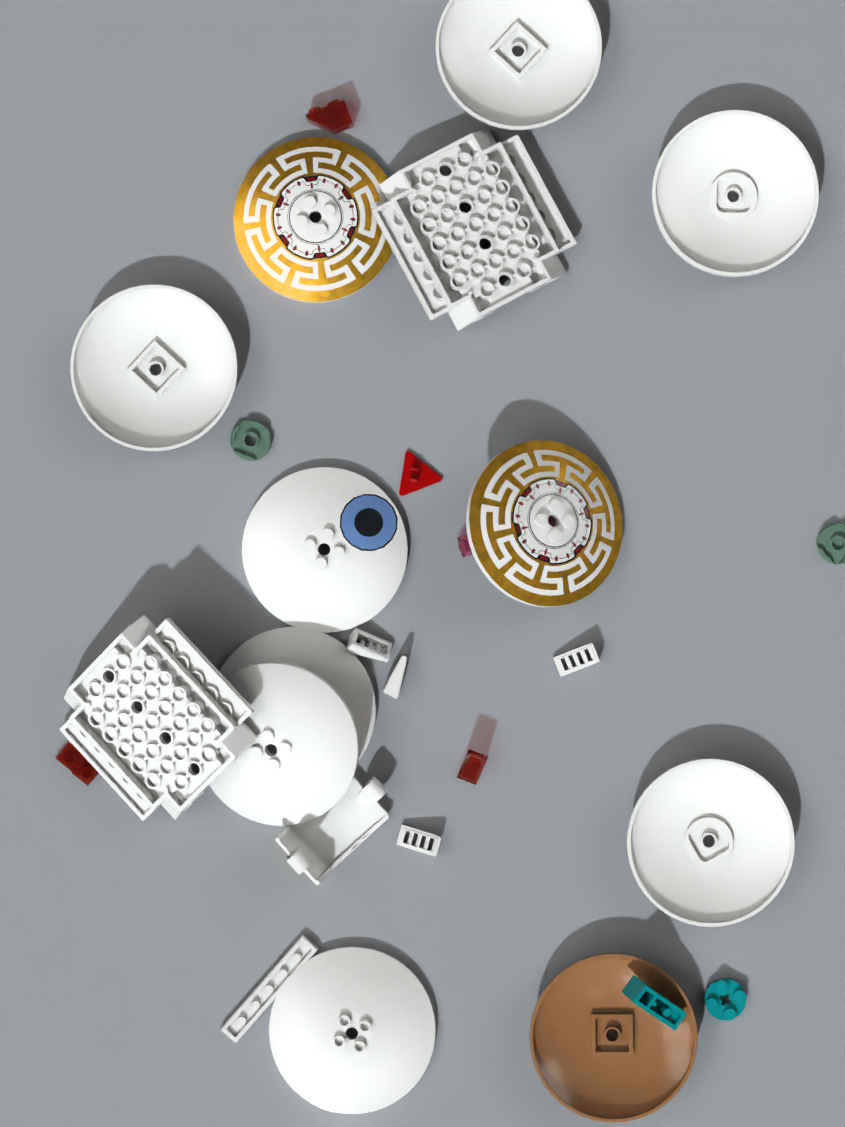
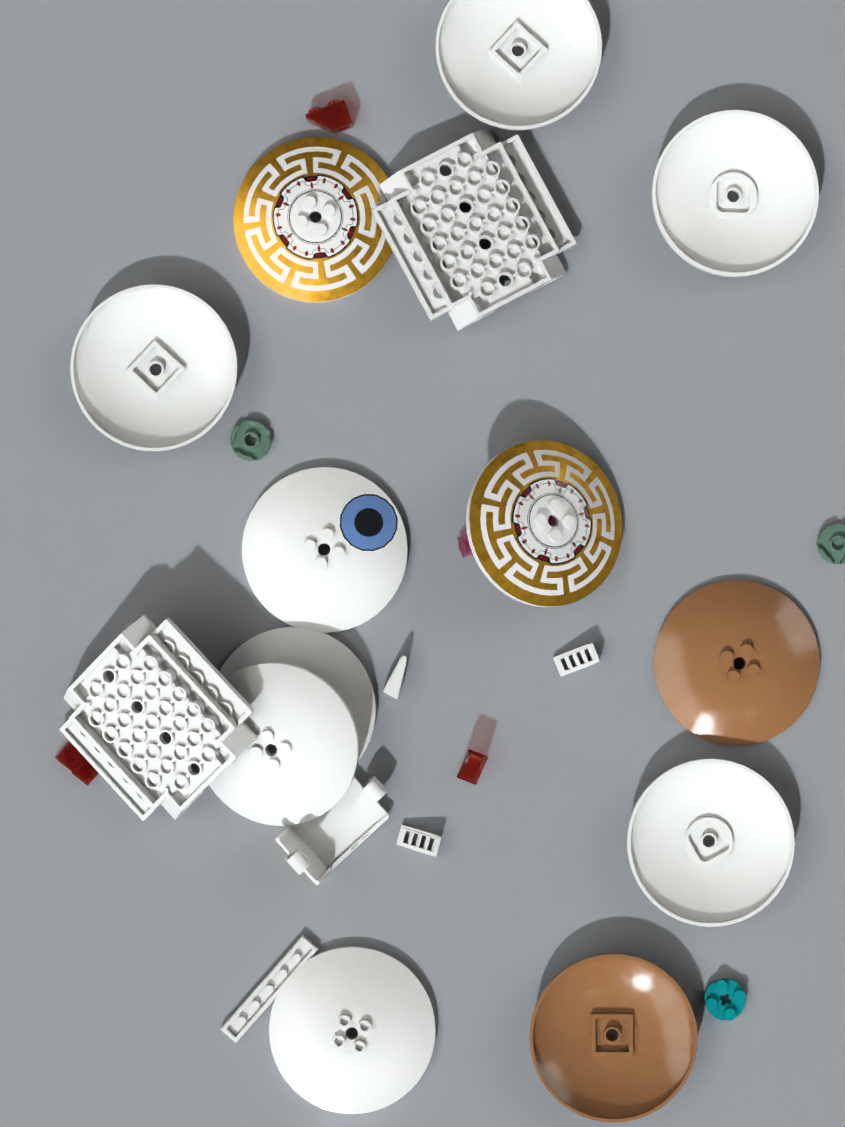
white slope [346,628,393,662] -> none
red piece [399,451,442,496] -> none
teal slope [621,975,687,1030] -> none
none -> medium nougat dish [654,580,820,746]

